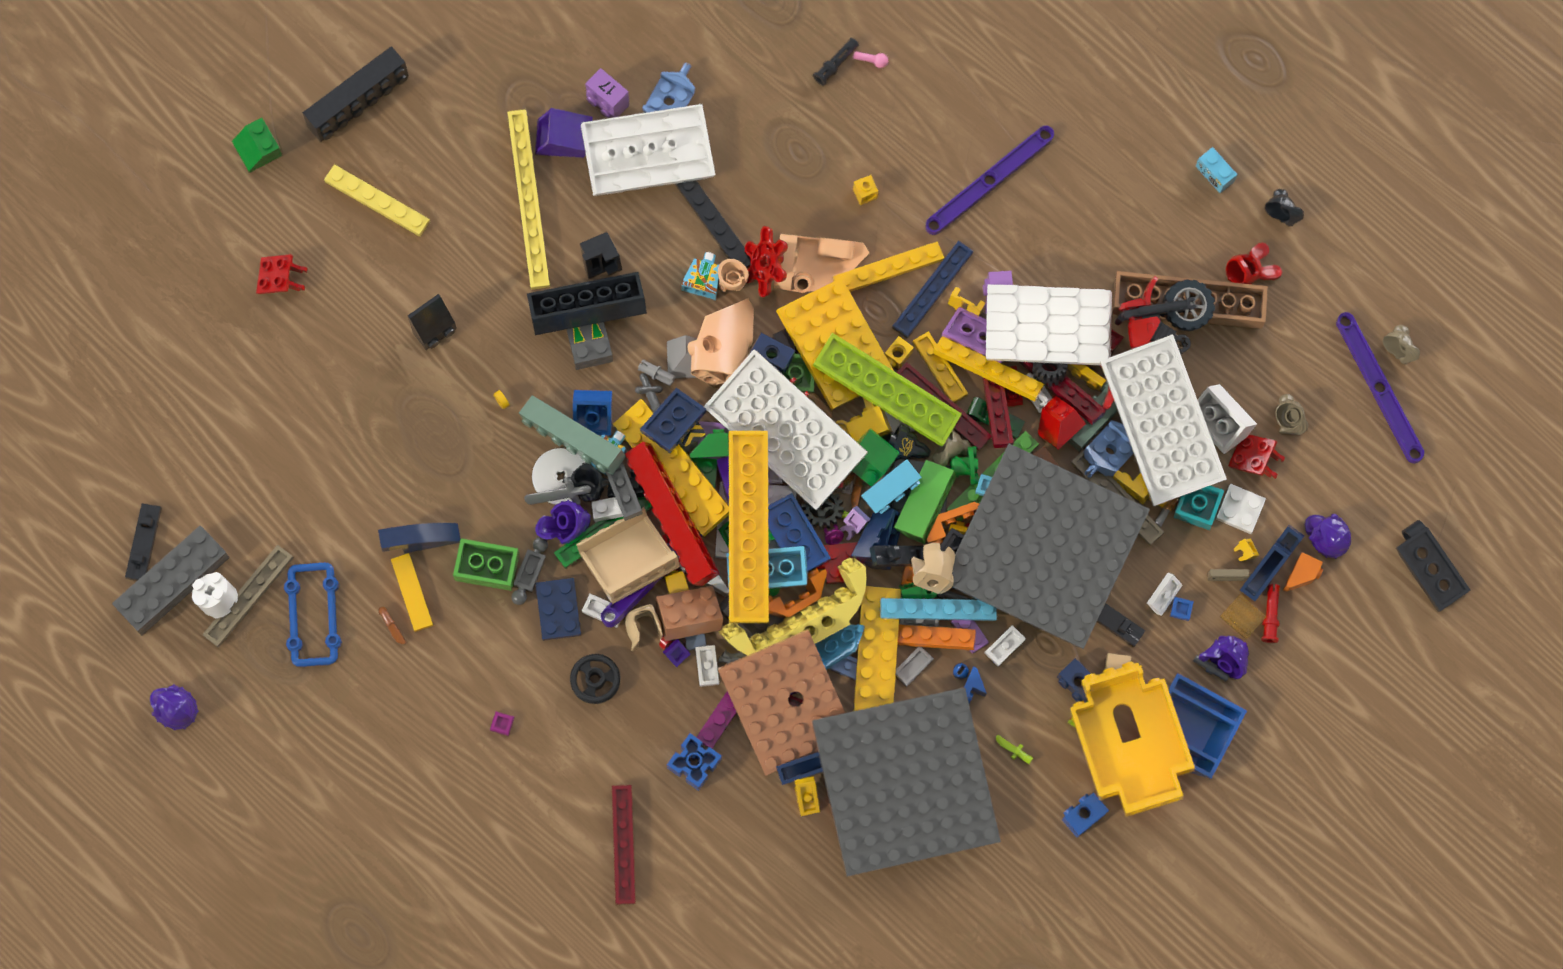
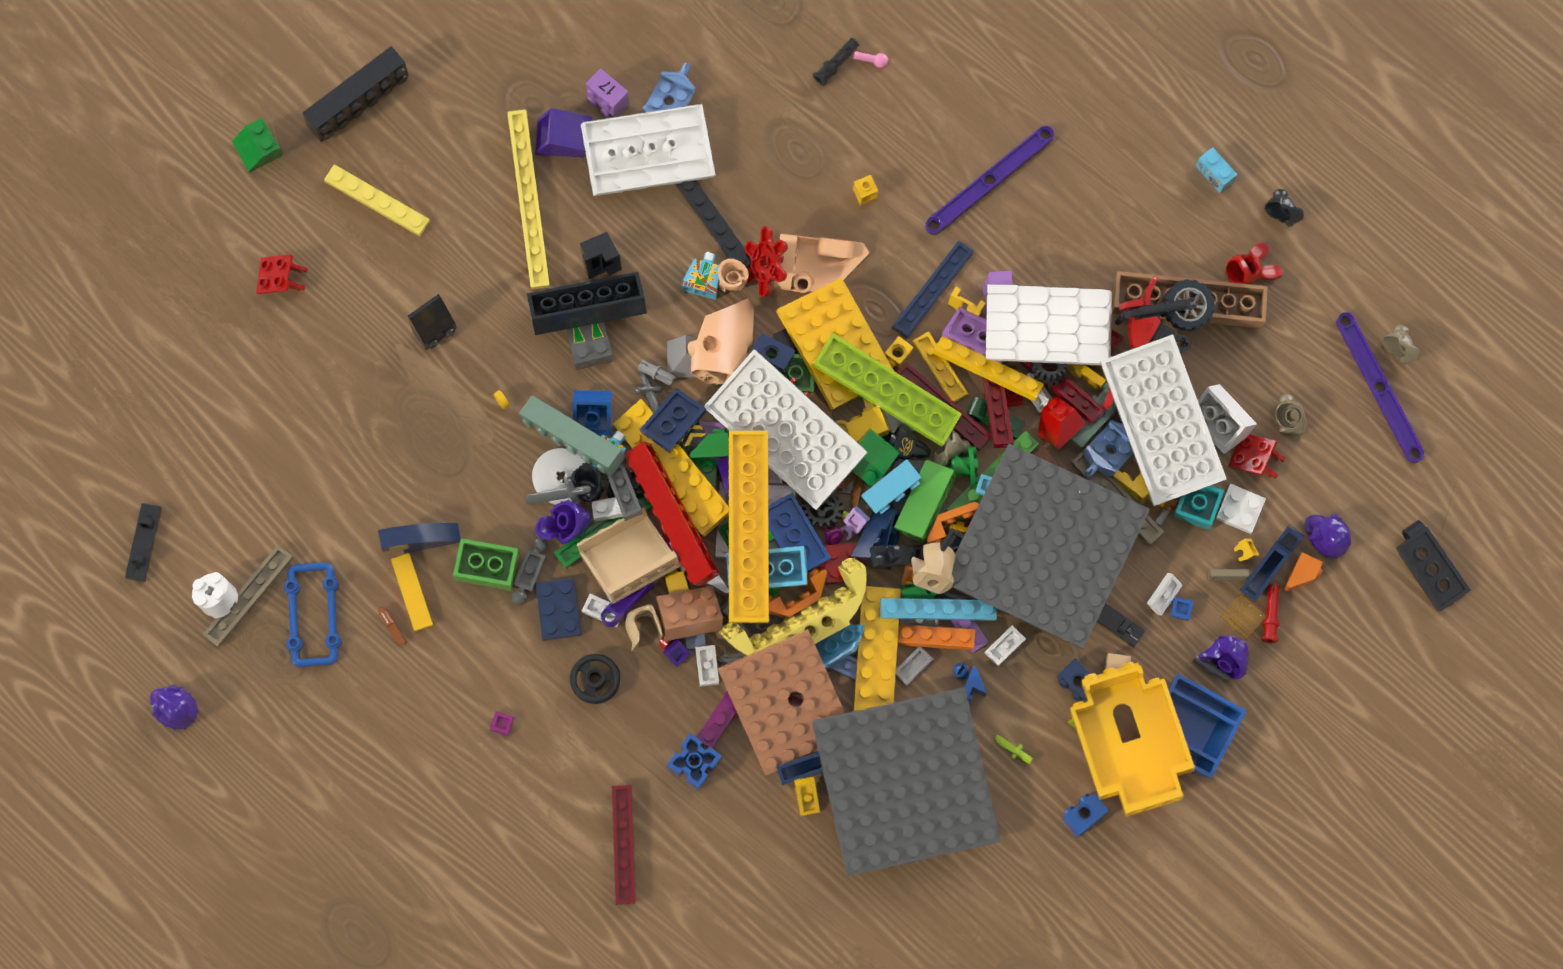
dark grey brick [112,525,230,636] -> none
yellow plate [832,241,944,292] -> none

